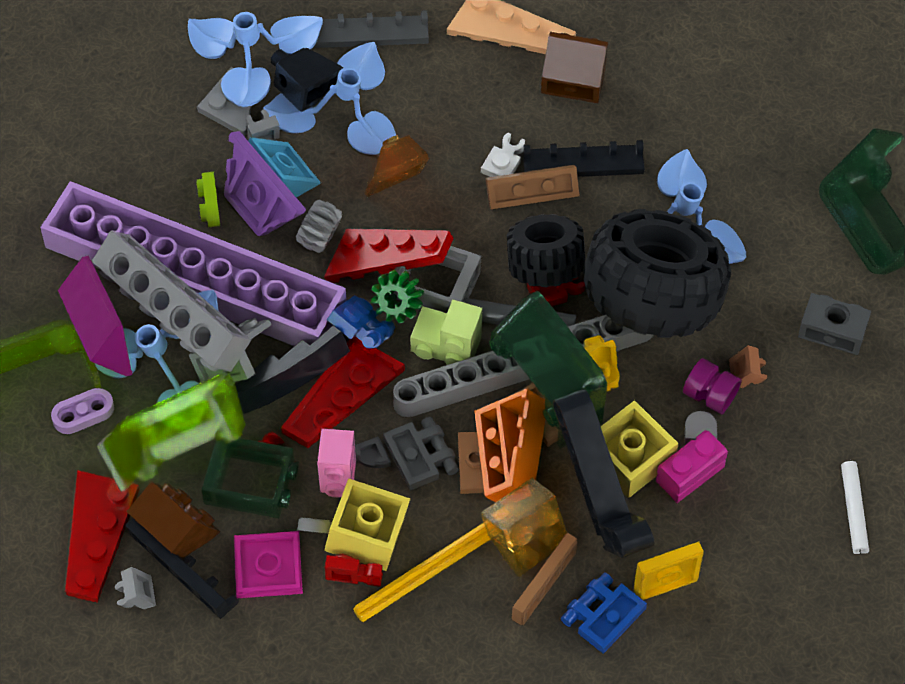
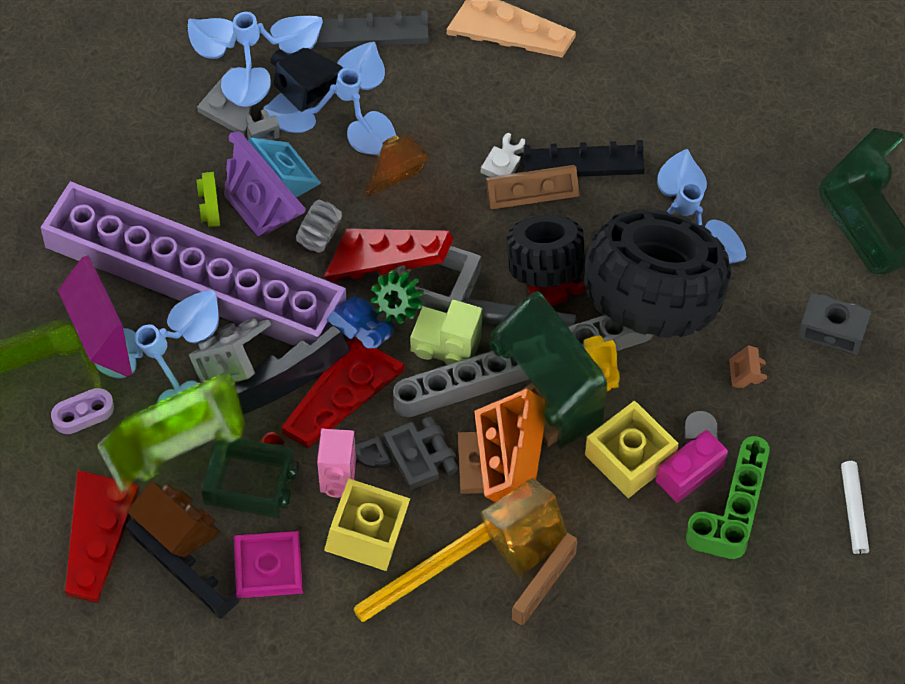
light grey brick [92,230,251,371] -> none
light grey tile [115,567,156,609] -> none
light grey tile [297,517,332,533] -> none
red plate [325,554,383,586] -> none
slope [541,32,608,104] -> none
black beam [553,389,655,558] -> none
blue plate [561,572,647,654] -> none
yellow tile [633,541,704,600] -> none
magenta wheel [683,358,742,415] -> none
none -> bright green beam [686,436,770,559]

